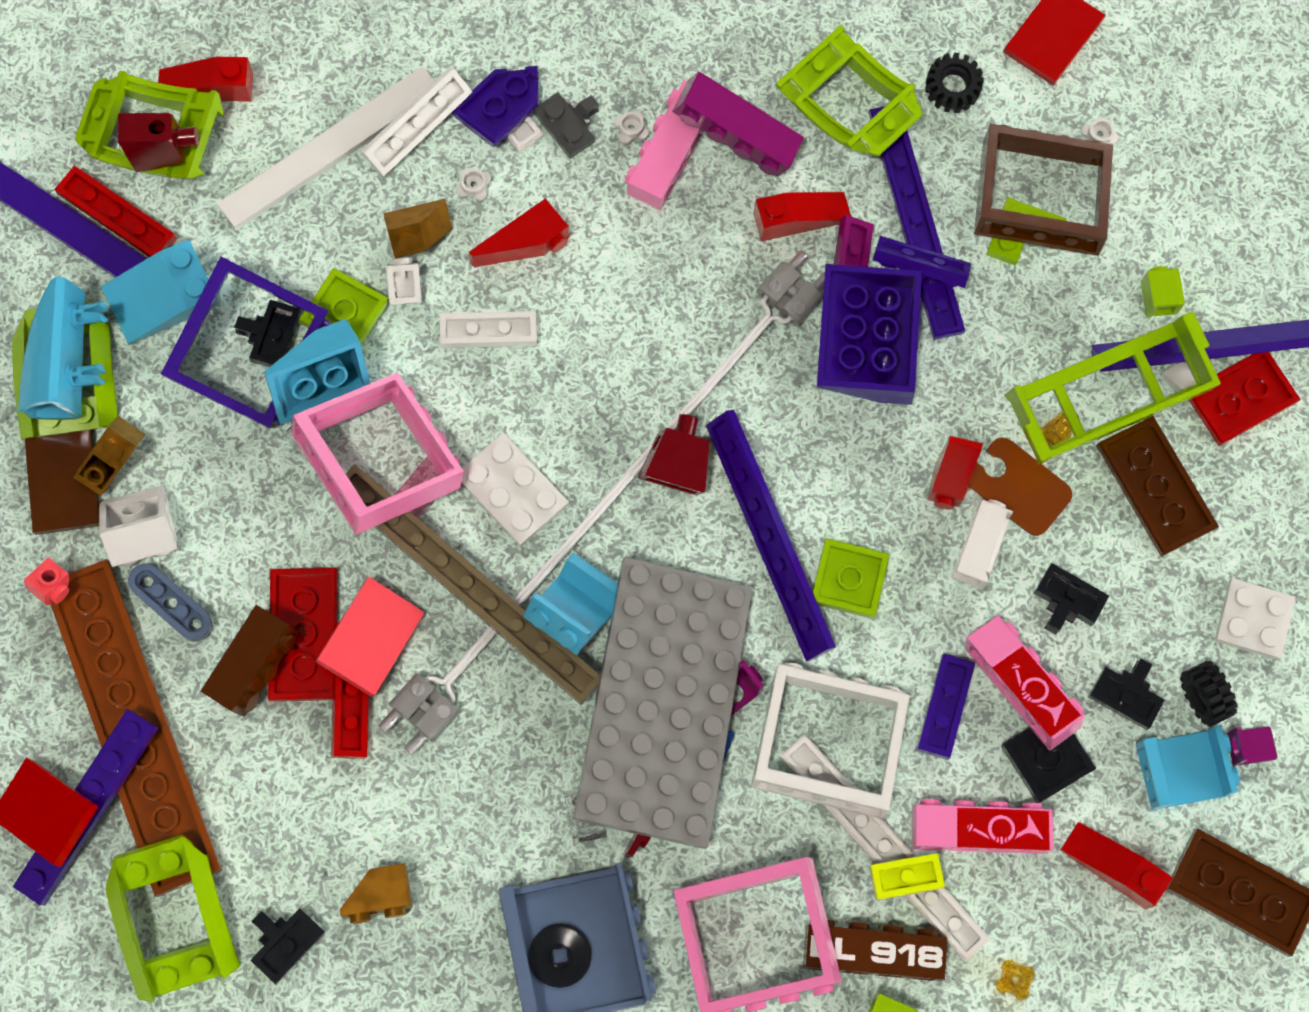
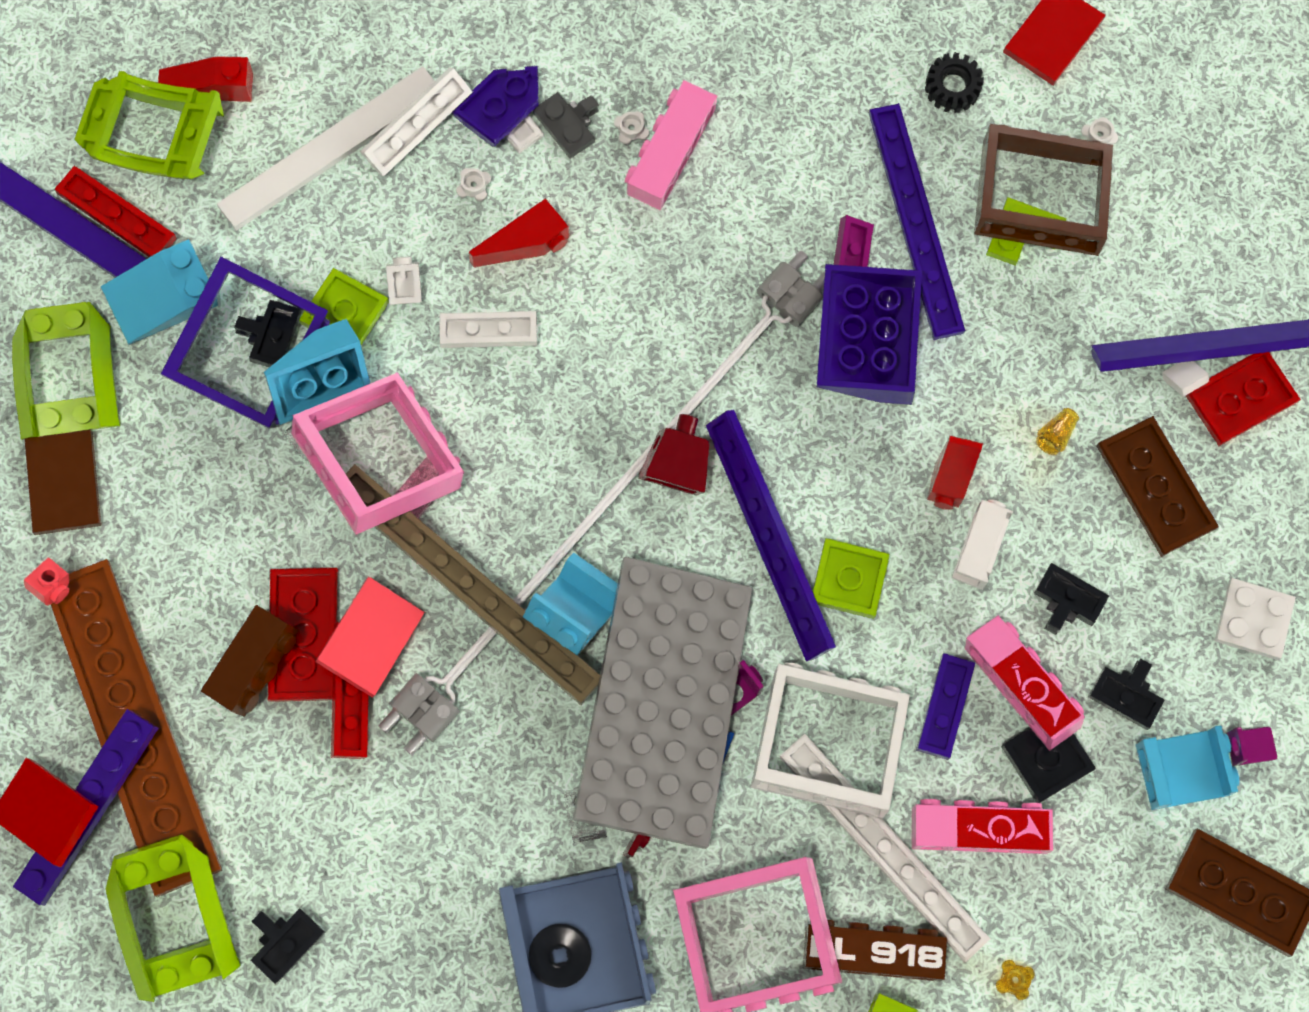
medium azure piece [18,276,108,420] -> none
pearl gold slope [73,416,146,496] -> none
white slope [99,485,177,567] -> none
dark red torso [118,113,199,172] -> none
sand blue plate [128,564,213,642] -> none
pearl gold slope [340,863,413,924] -> none
pearl gold slope [383,199,452,258] -> none
white plate [461,432,569,547] -> none
magenta brick [672,71,804,176] -> none
red slope [753,192,851,242] -> none
lime wedge [775,25,922,157] -> none
neon yellow plate [869,853,945,901] -> none
dark purple plate [873,236,971,288] -> none
dark orange piece [969,437,1072,536] -> none
lime piece [1004,311,1221,465] -> none
red slope [1060,822,1173,910] -> none
lime brick [1140,266,1185,317] -> none
black tyre [1180,661,1238,727] -> none

